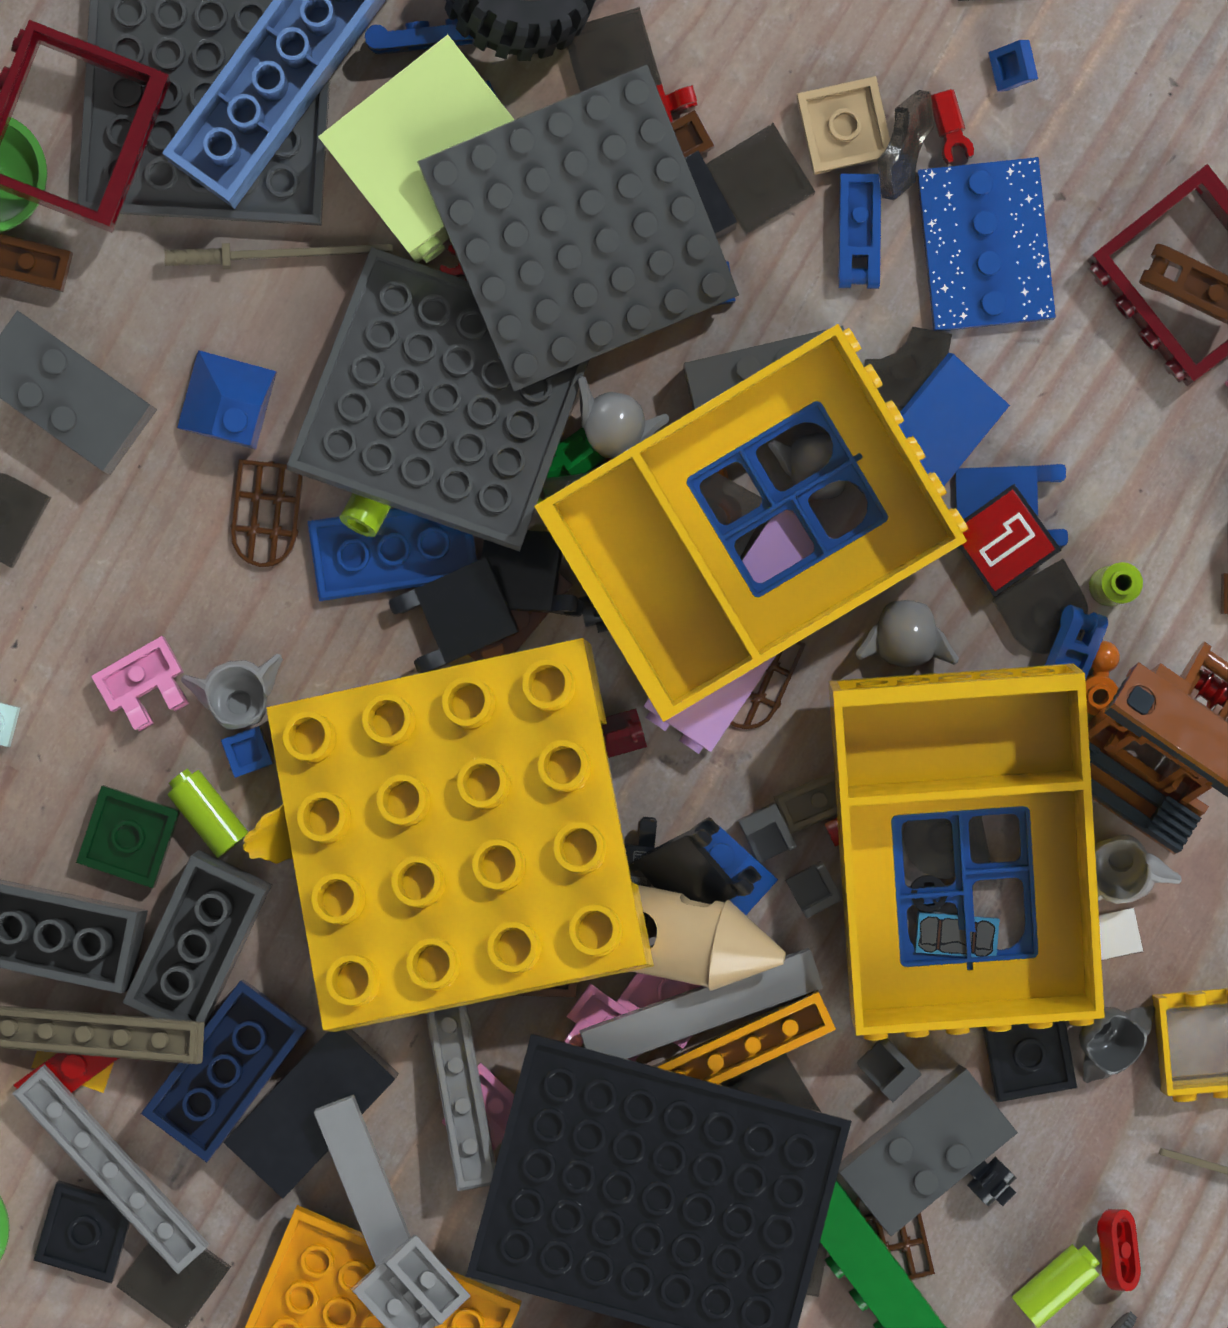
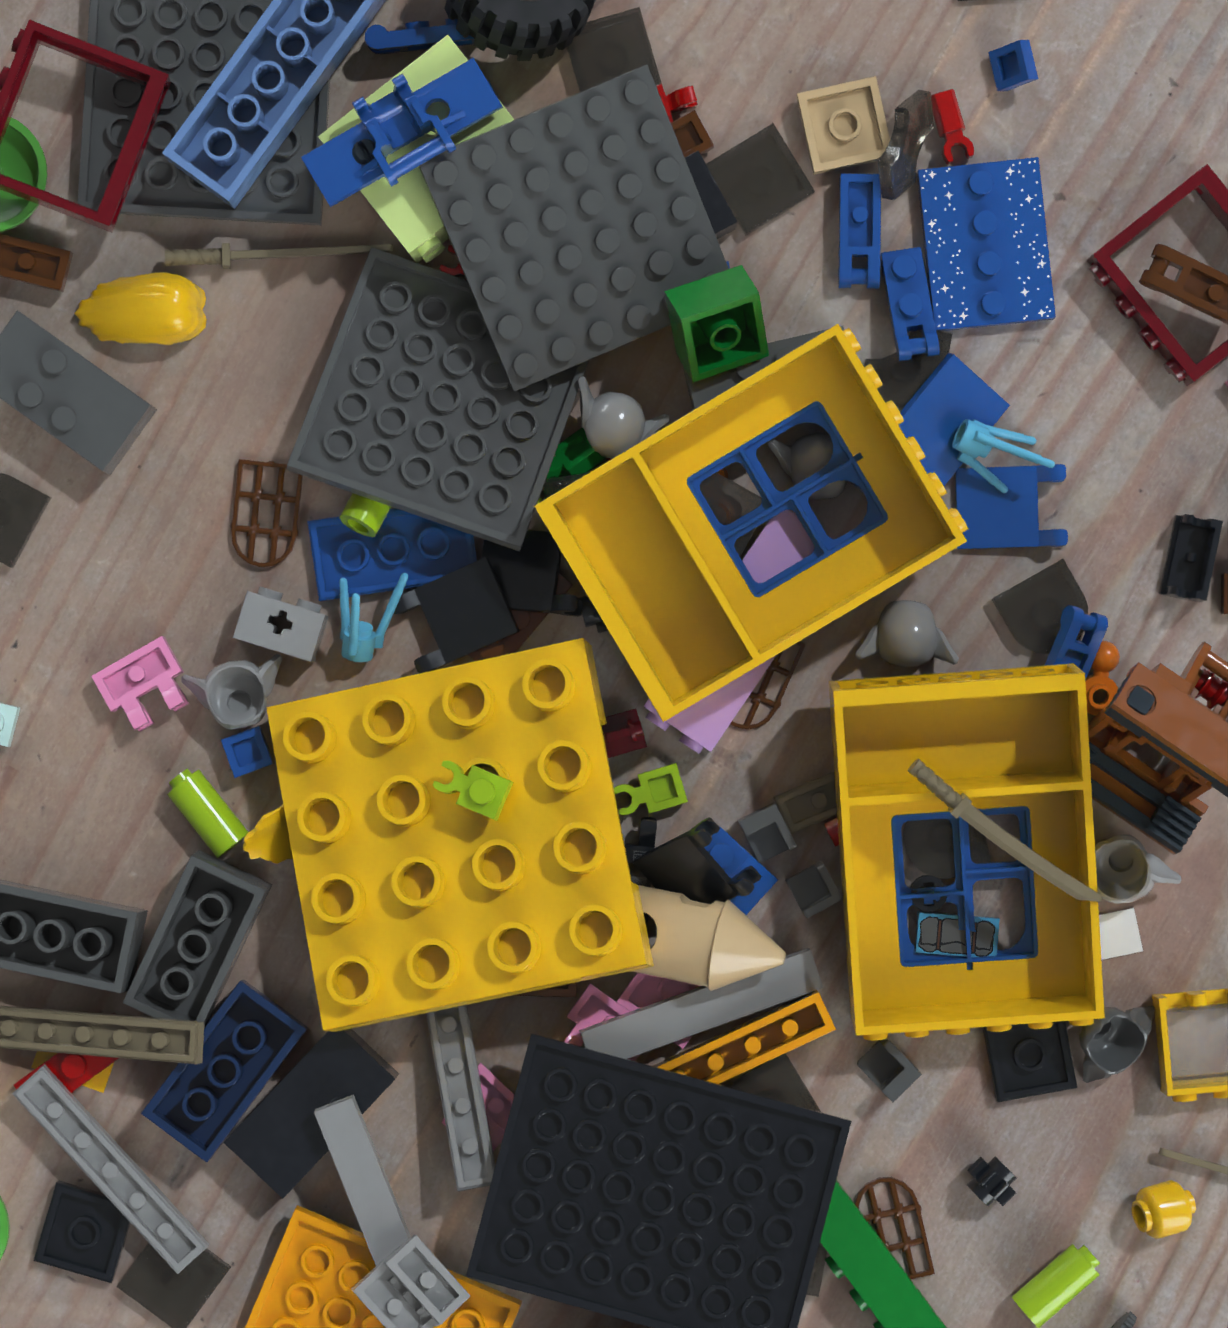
dark green plate [76,785,180,888] -> none
blue slope [177,350,277,450] -> none
dark grey brick [838,1065,1018,1236] -> none
red tile [958,484,1062,597] -> none
lime brick [1089,562,1143,606] -> none
red plate [1097,1209,1141,1291] -> none
none -> yellow hair [74,272,207,345]
none -> light grey brick [233,587,329,662]
none -> blue piece [301,58,503,207]
none -> medium azure plant [339,573,408,662]
none -> lime plate [433,761,514,821]
none -> lime plate [614,763,688,815]
none -> green brick [664,265,769,382]
none -> blue plate [880,247,940,361]
none -> dark tan sword [908,759,1102,902]
none -> medium azure plant [952,419,1055,493]
none -> yellow head [1132,1180,1196,1239]
none -> black hinge [1159,514,1223,602]

